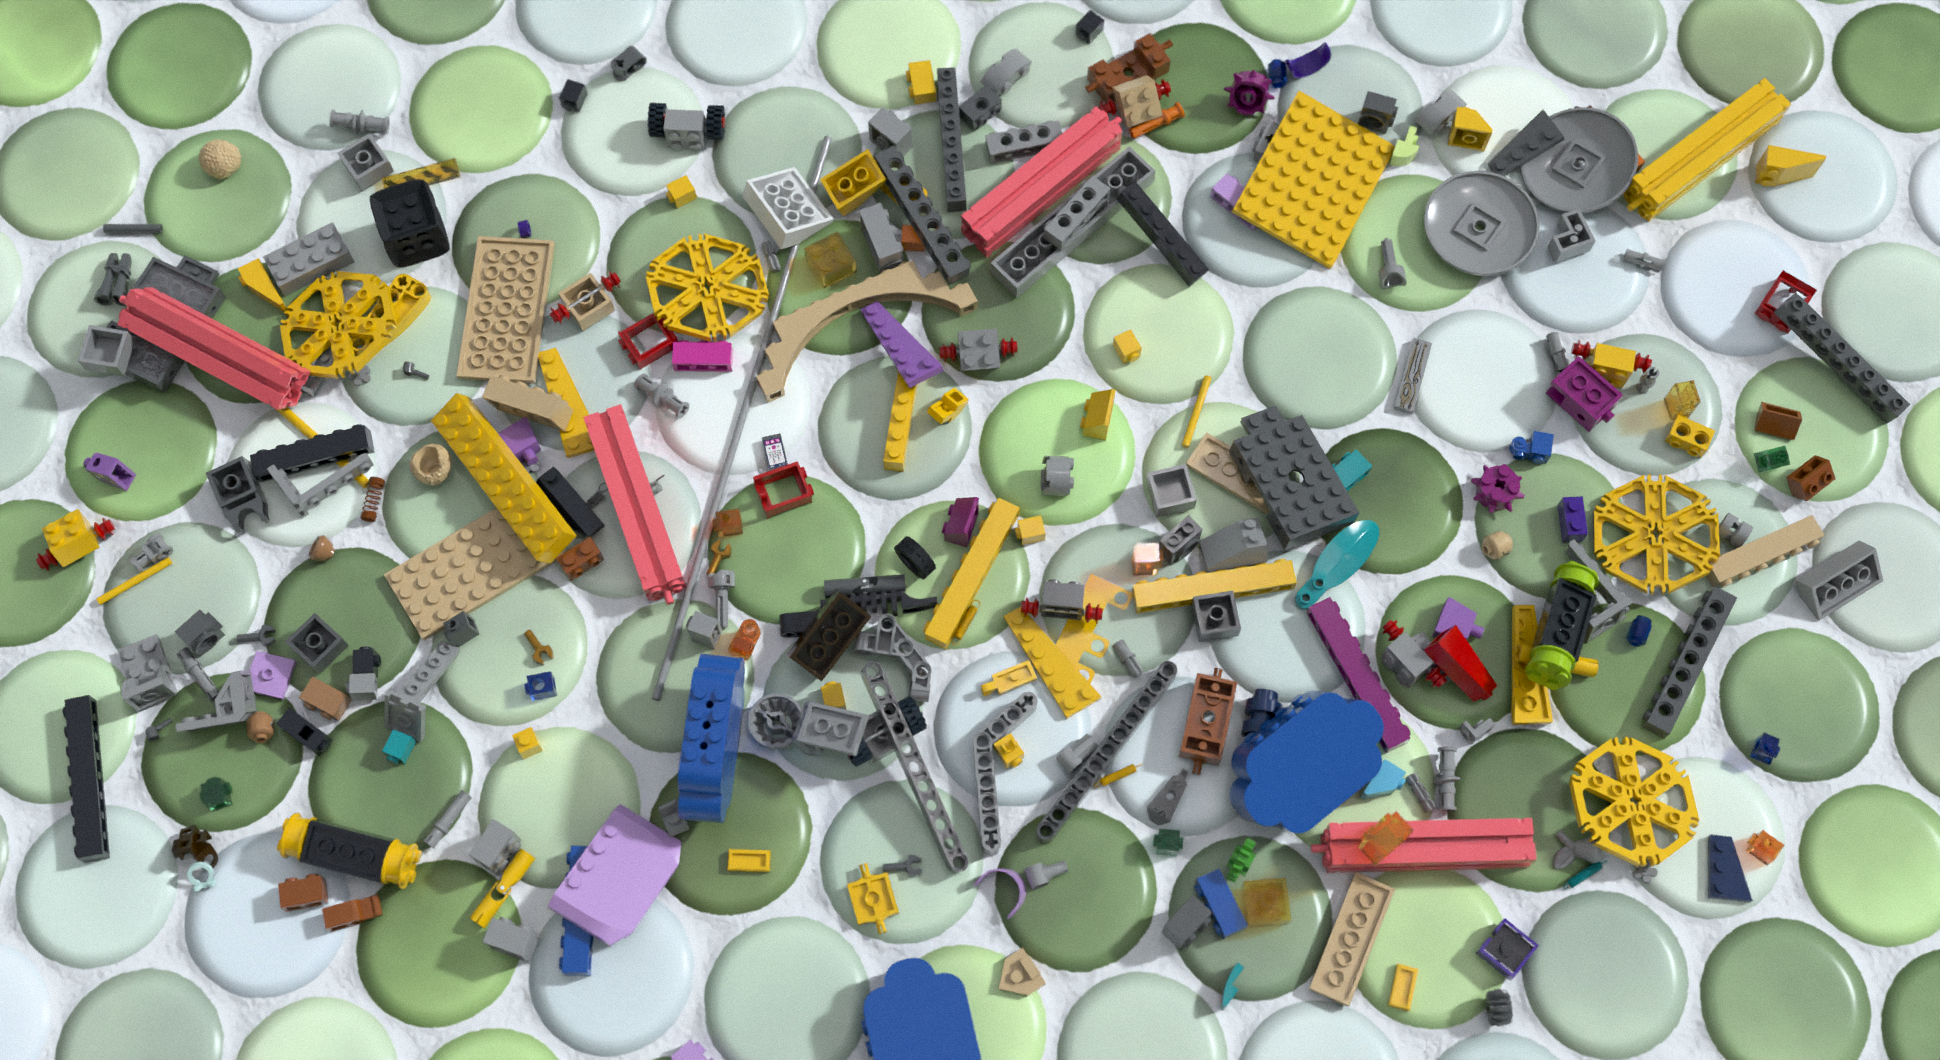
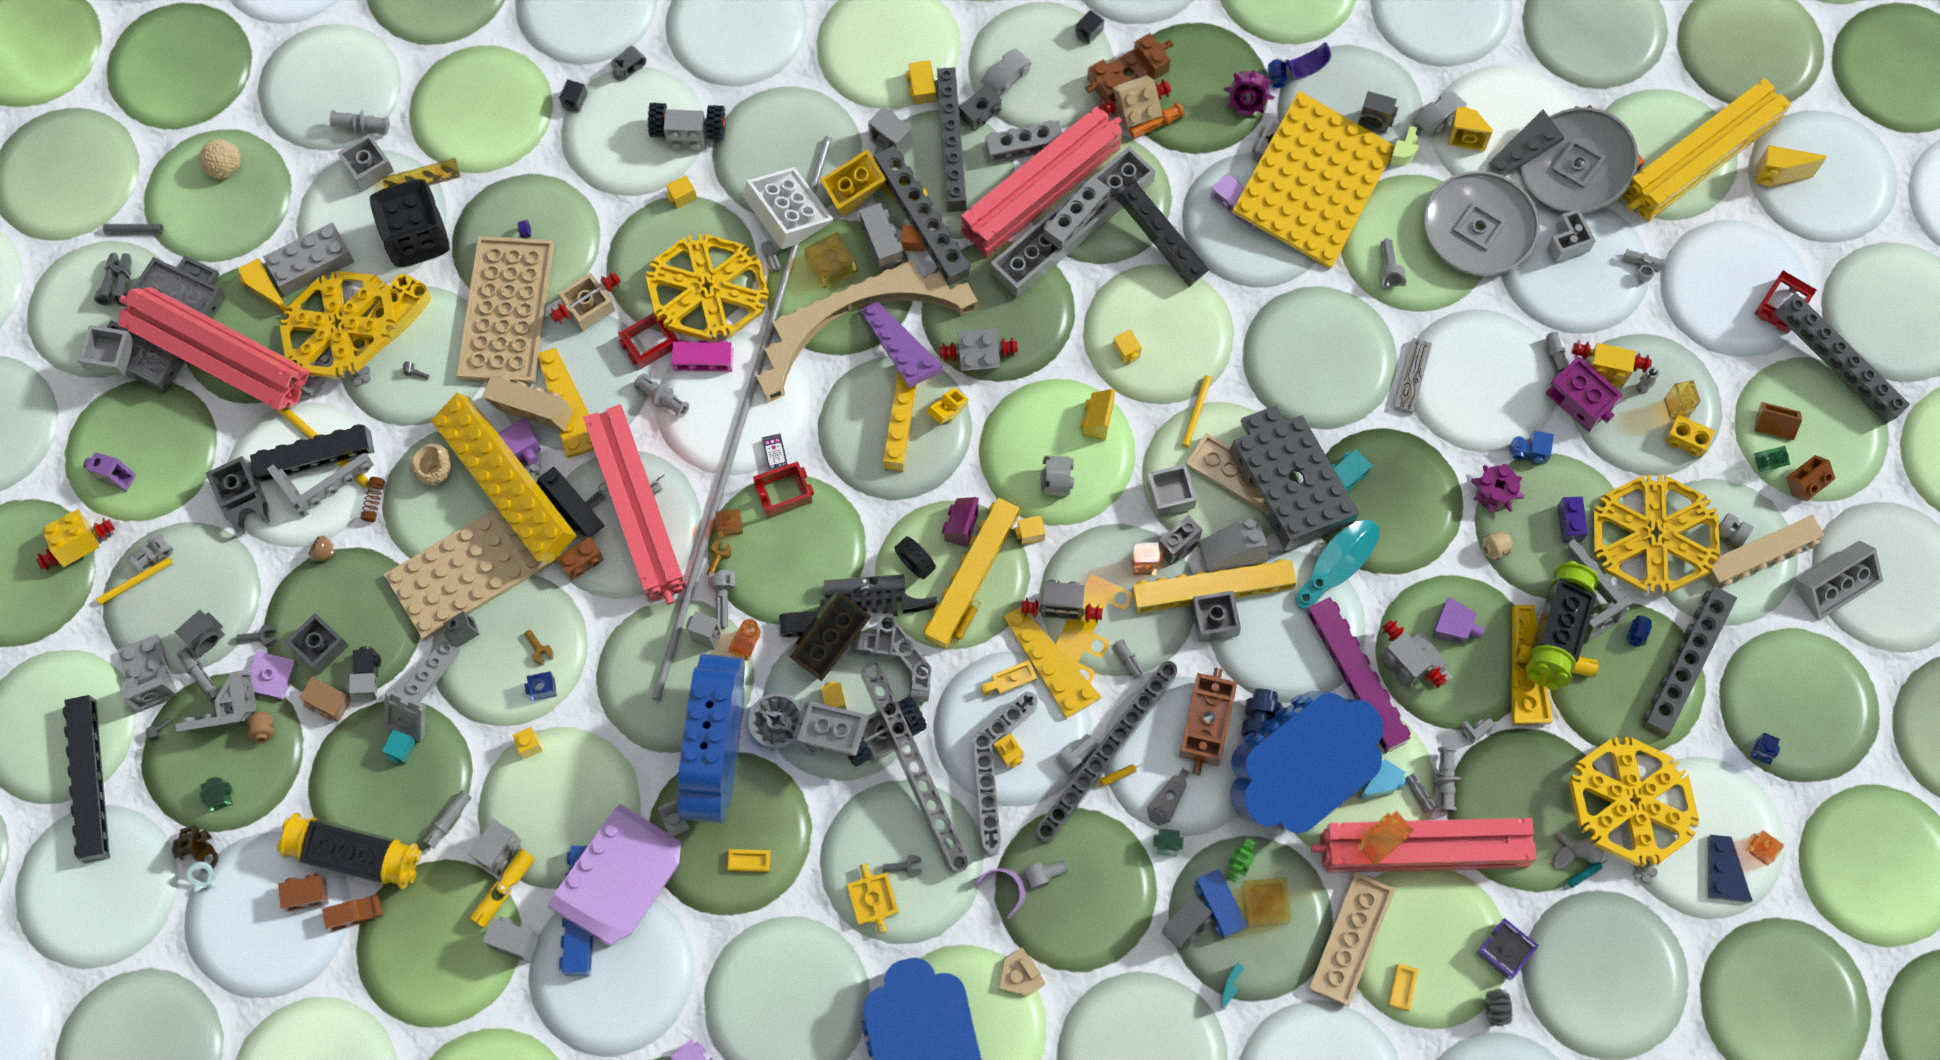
black brick [276,708,332,756] -> none
red slope [1423,625,1498,702] -> none
none -> light grey hinge [1637,265,1655,282]

